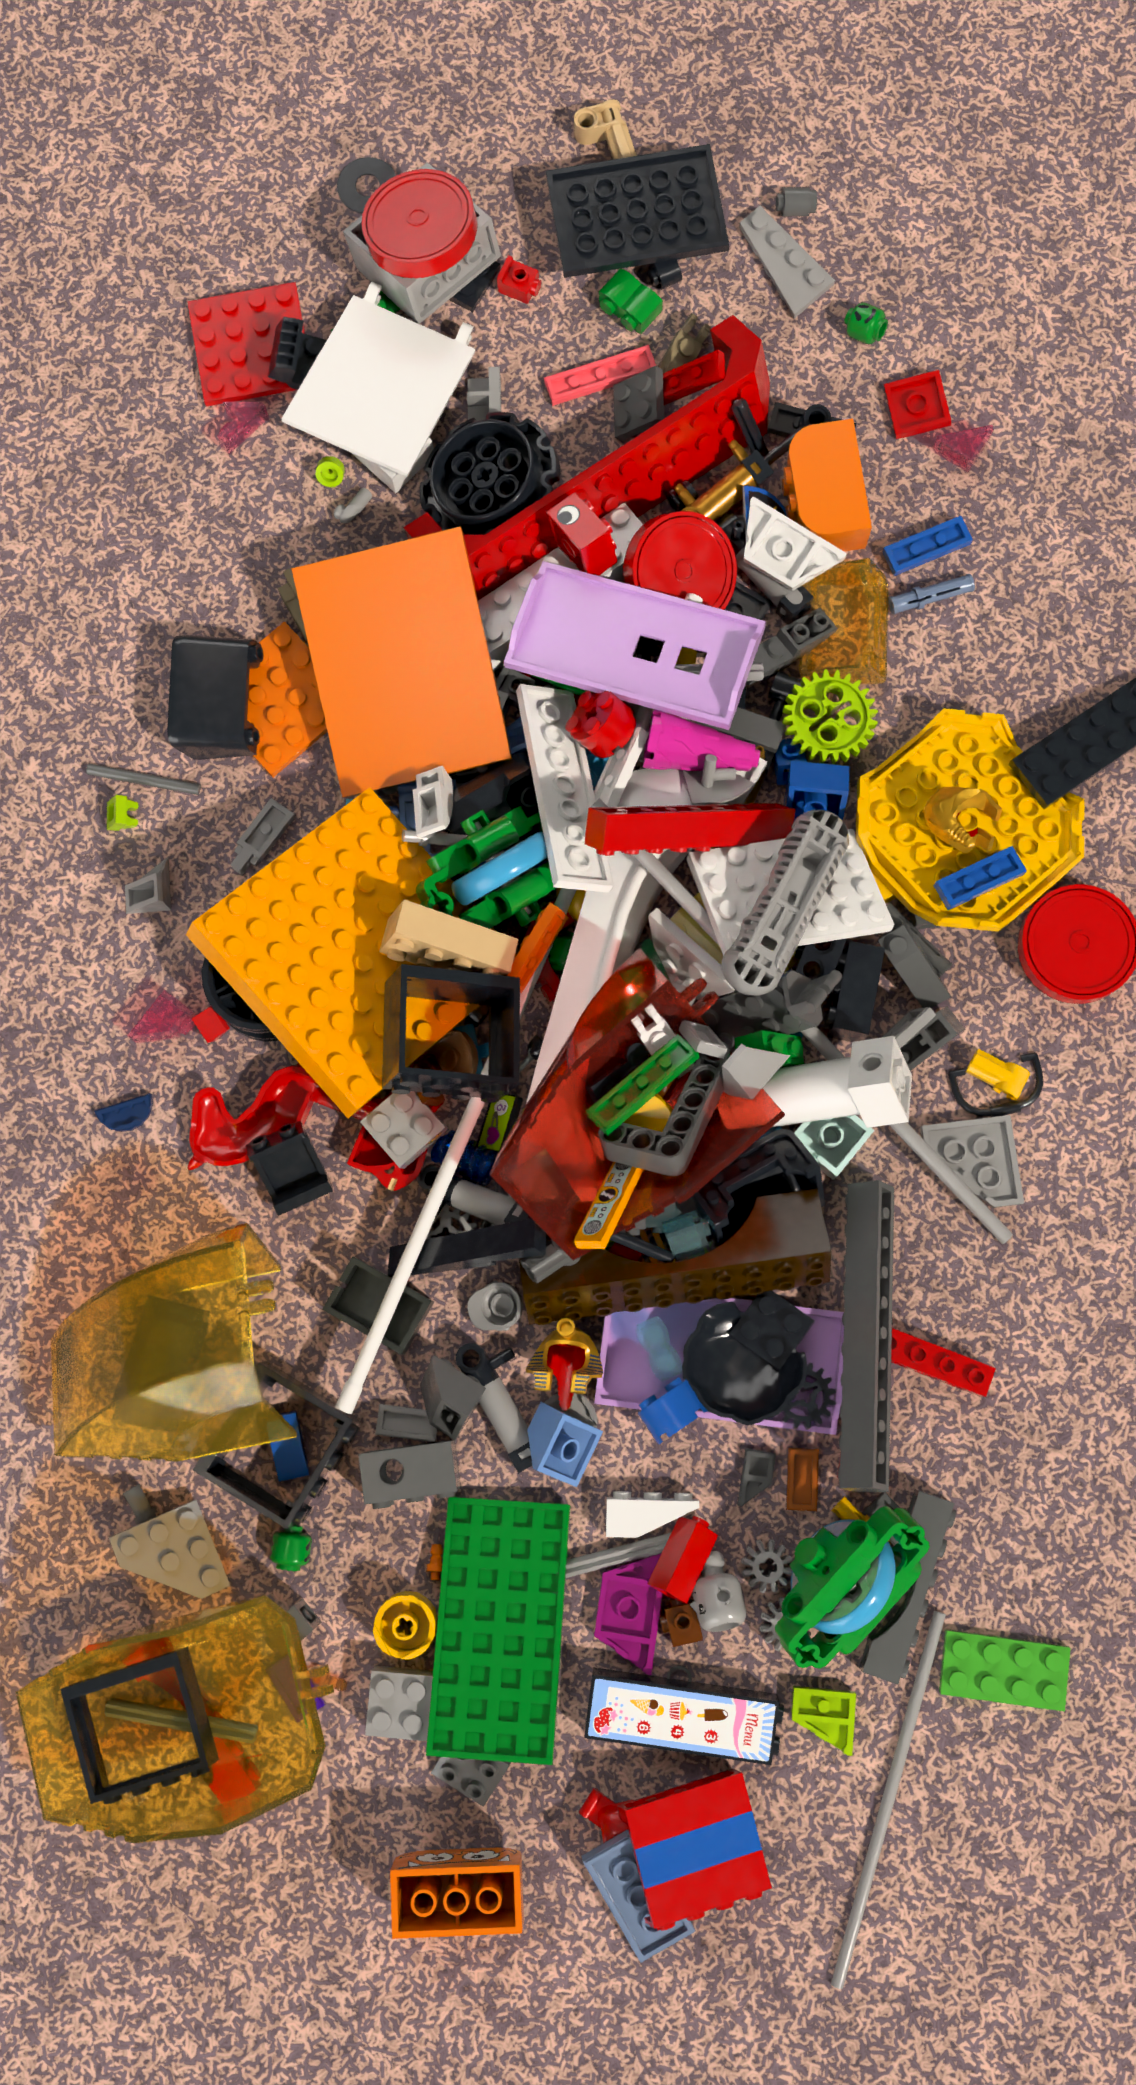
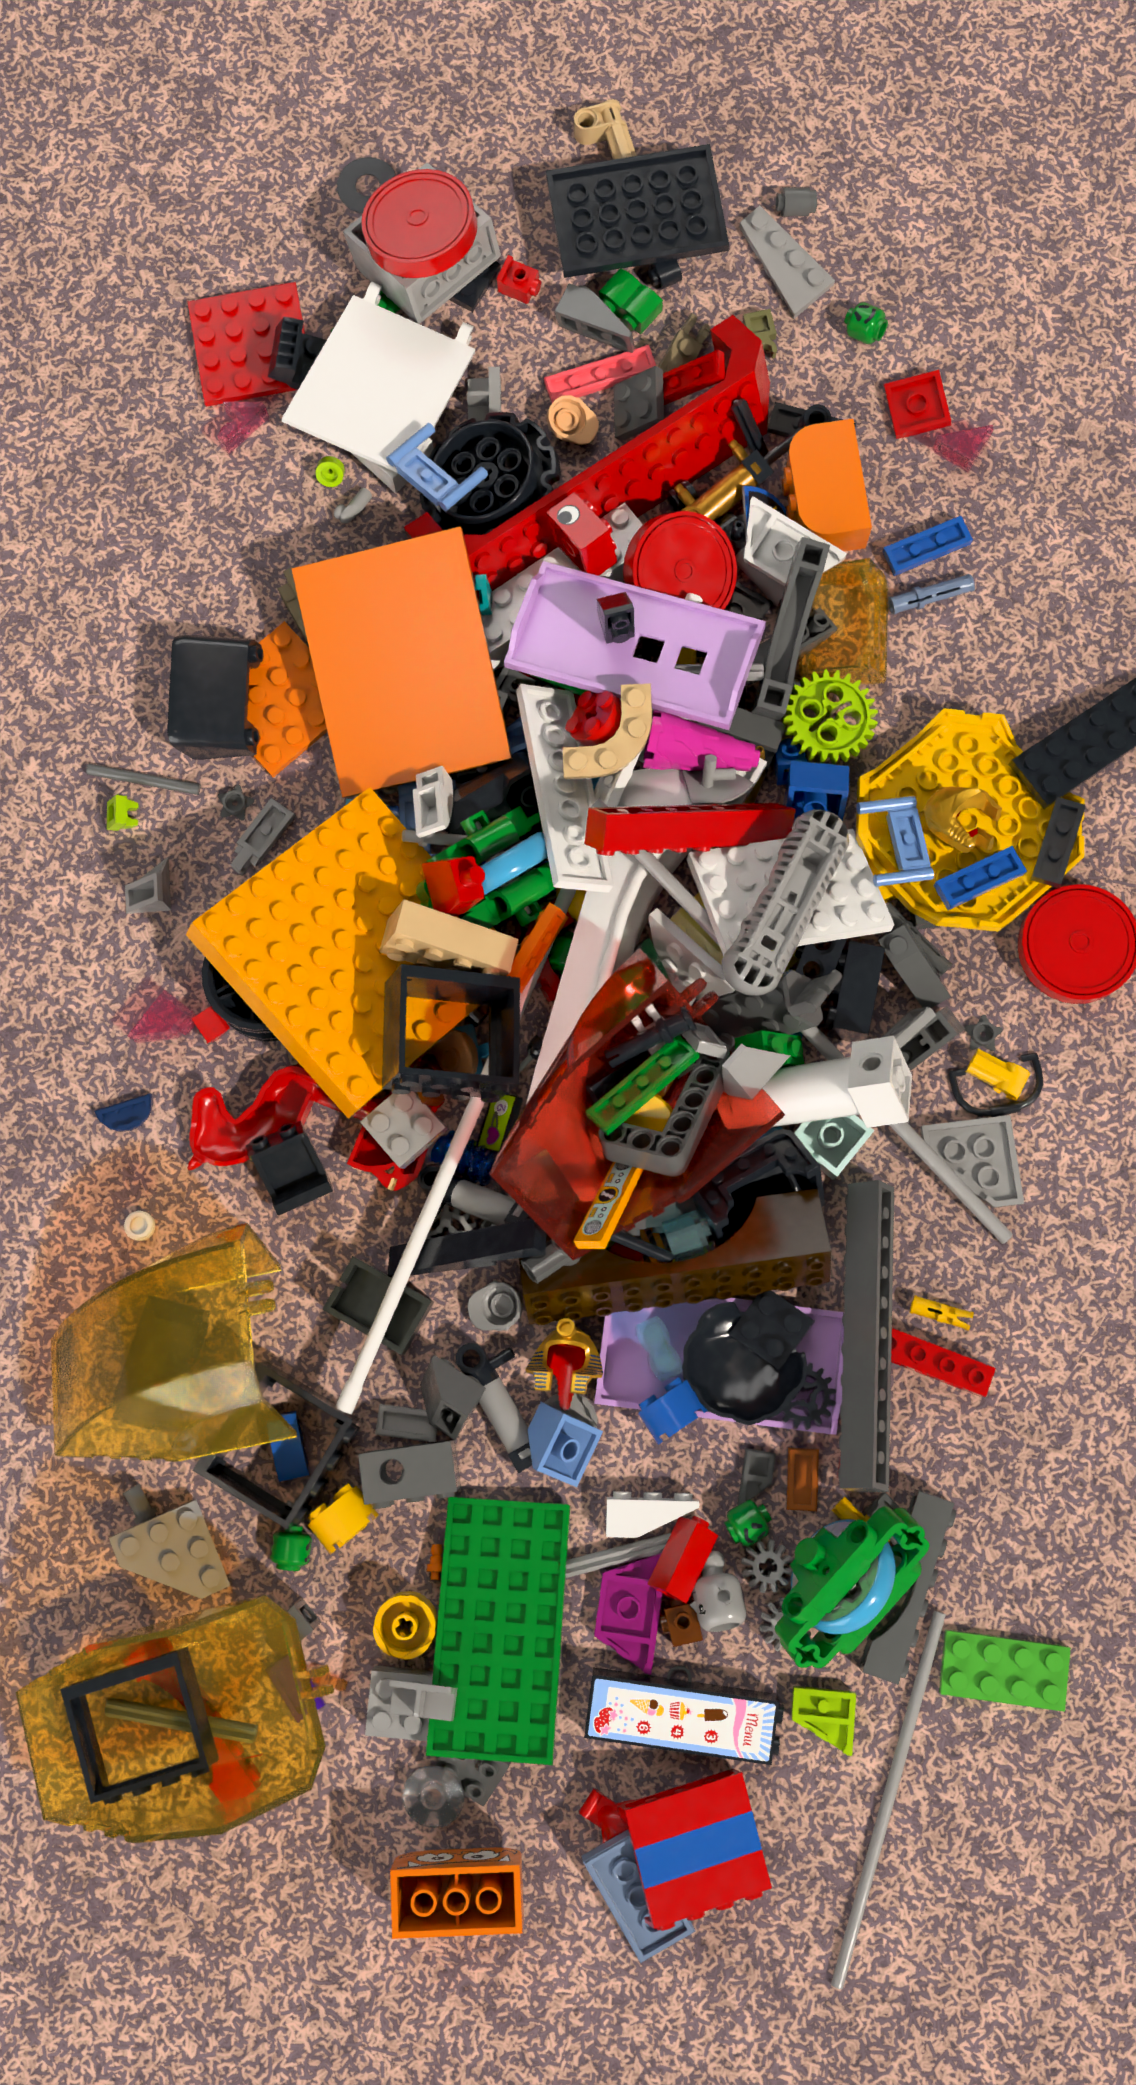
none -> tile [124,1211,155,1241]
none -> dark grey plate [218,785,254,821]
none -> yellow brick [308,1483,379,1555]
none -> medium blue plate [386,423,488,511]
none -> light grey panel [389,1680,458,1721]
none -> clear dish [402,1766,464,1828]
none -> red torso [421,856,485,916]
none -> teal tile [475,574,492,616]
none -> light nougat hat [547,395,599,445]
none -> slope [555,283,635,353]
none -> tan plate [563,683,652,779]
none -> slope [596,592,635,644]
none -> black pin [604,1005,697,1068]
none -> green head [724,1500,772,1547]
none -> olive plate [743,309,777,359]
none -> dark grey arch [751,537,830,721]
none -> medium blue plate [856,796,934,887]
none -> yellow pin [909,1295,974,1331]
none -> dark grey plate [964,1015,1003,1051]
none -> black plate [1031,797,1086,889]

